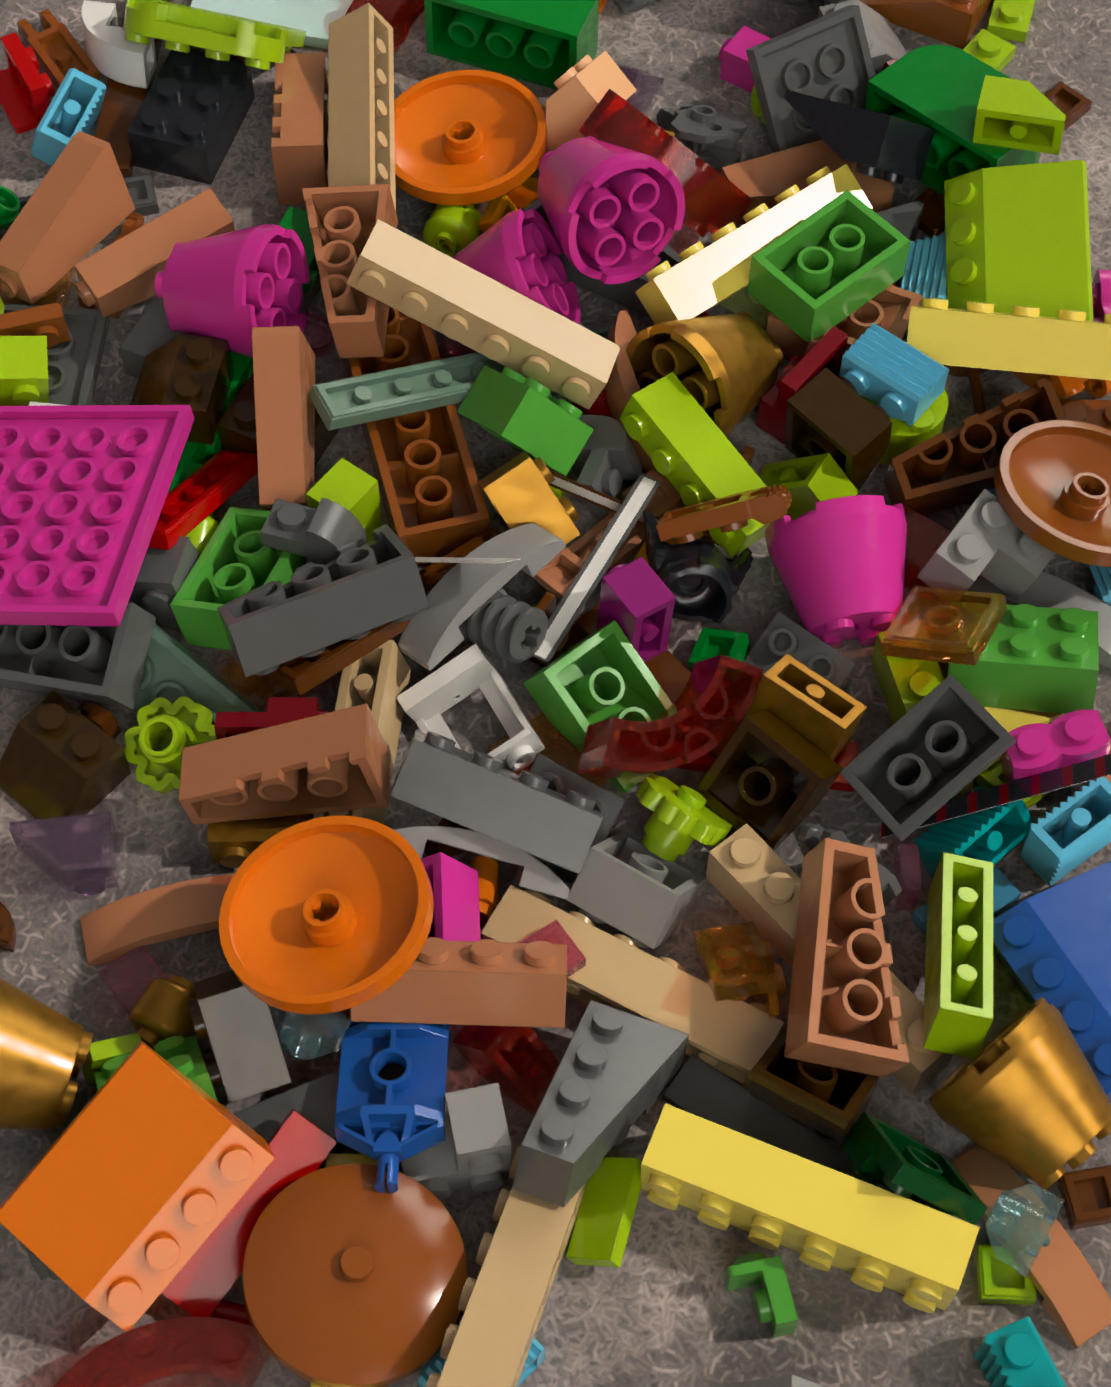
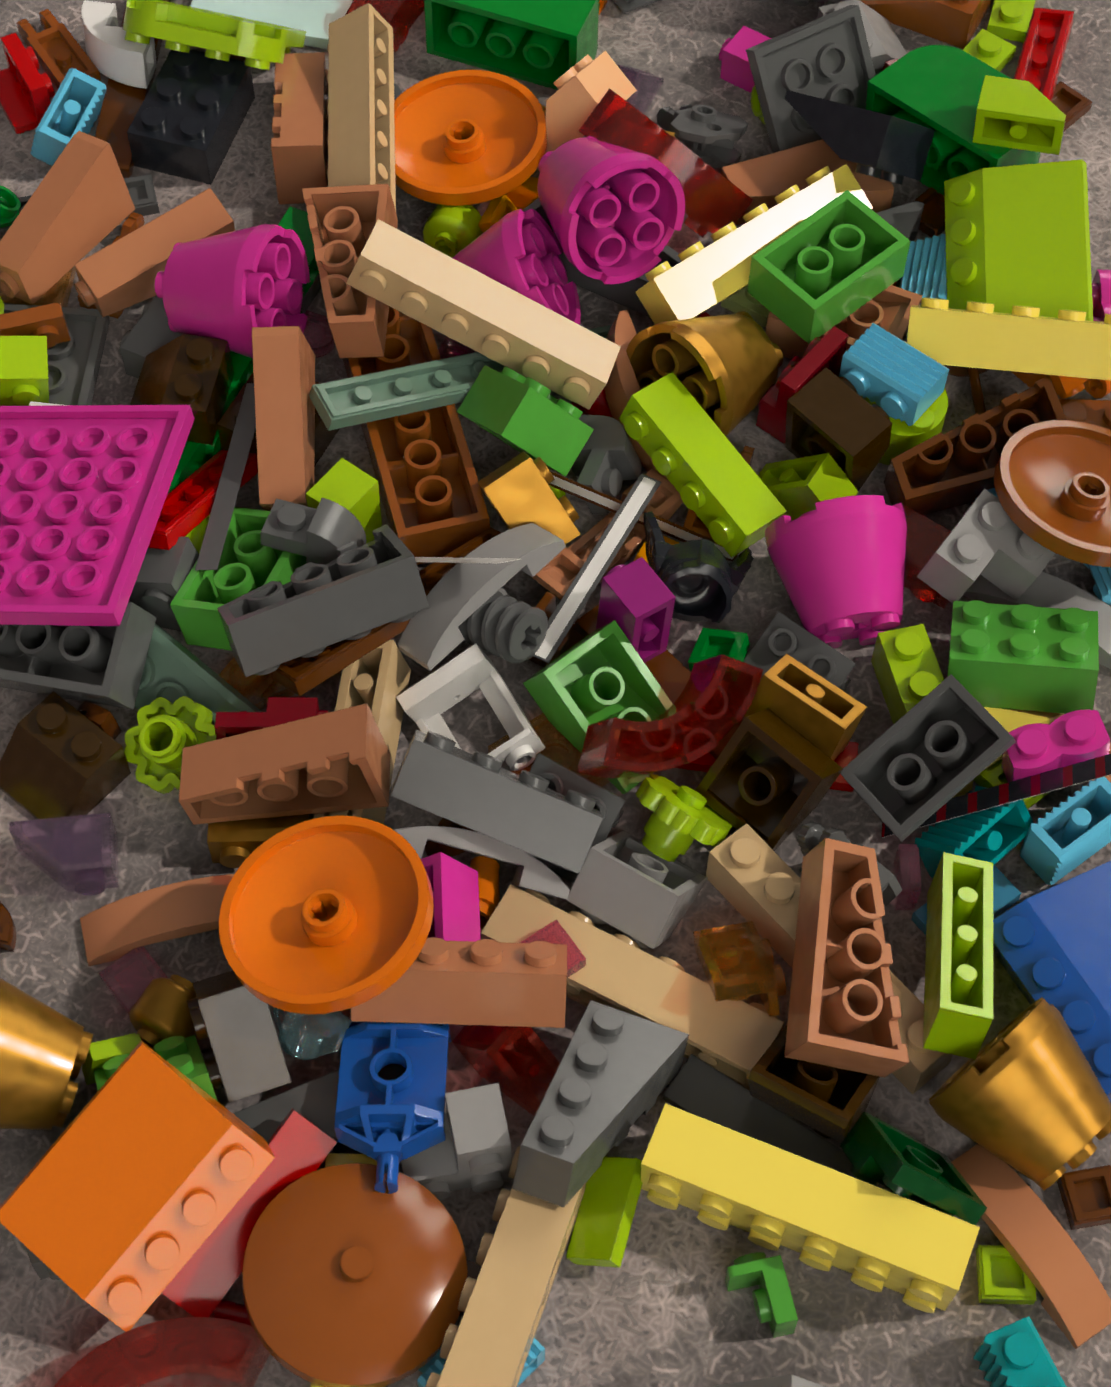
dark orange hinge [656,484,793,544] -> none
clear orange tile [880,586,1007,666] -> none
clear light blue piece [985,1183,1065,1277] -> none
none -> dark grey sticker [195,383,256,570]
none -> red tile [1014,8,1074,101]

